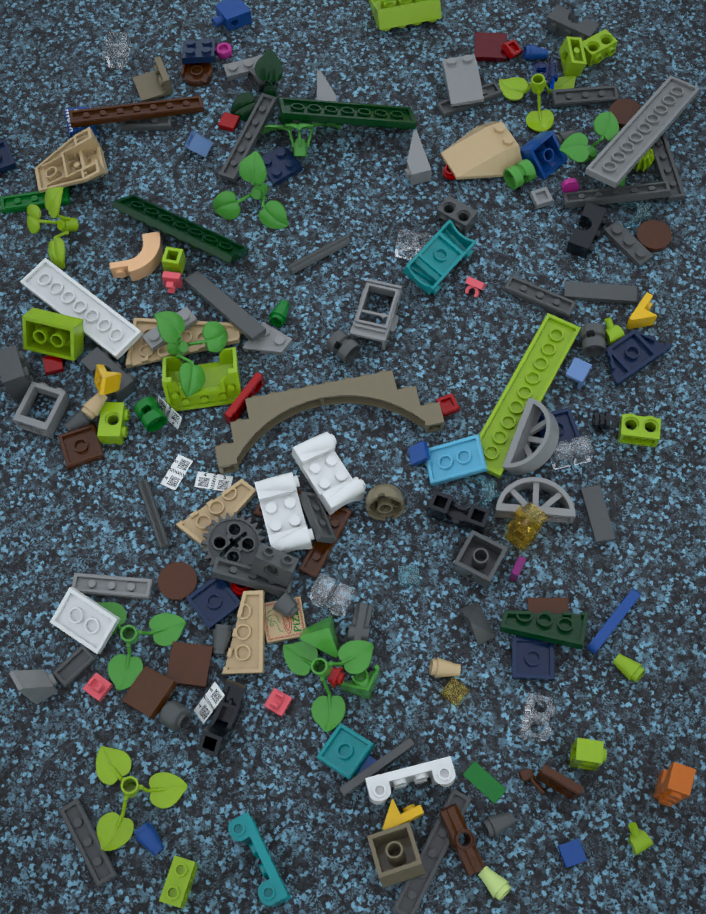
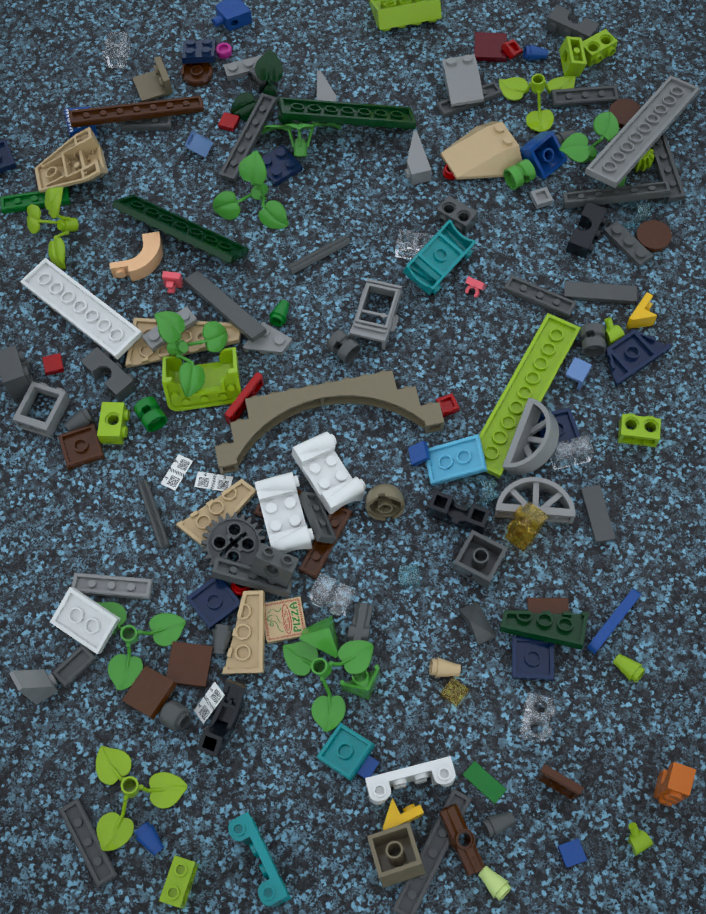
lime brick [22,308,84,361] -> none
tan cone [81,393,108,420] -> none
coral tile [83,673,113,702] -> none
yellow slope [94,364,122,395] -> none
white sticker [157,396,182,429] -> none
reddish brown tile [158,562,198,601] -> none
lime brick [161,247,186,276] -> none
coral tile [264,688,293,717] -> none
dark grey hat [272,591,299,618] -> none
red plate [328,667,346,688] -> none
dark grey tile [339,738,415,798] -> none
magenta tile [509,556,526,582] -> none
reddish brown hand [518,768,546,794] -> none
clear blue bracket [532,55,558,89] -> none
dark pink tile [561,178,579,193] -> none
lime brick [569,738,607,771] -> none
black wheel [592,411,611,430] -> none

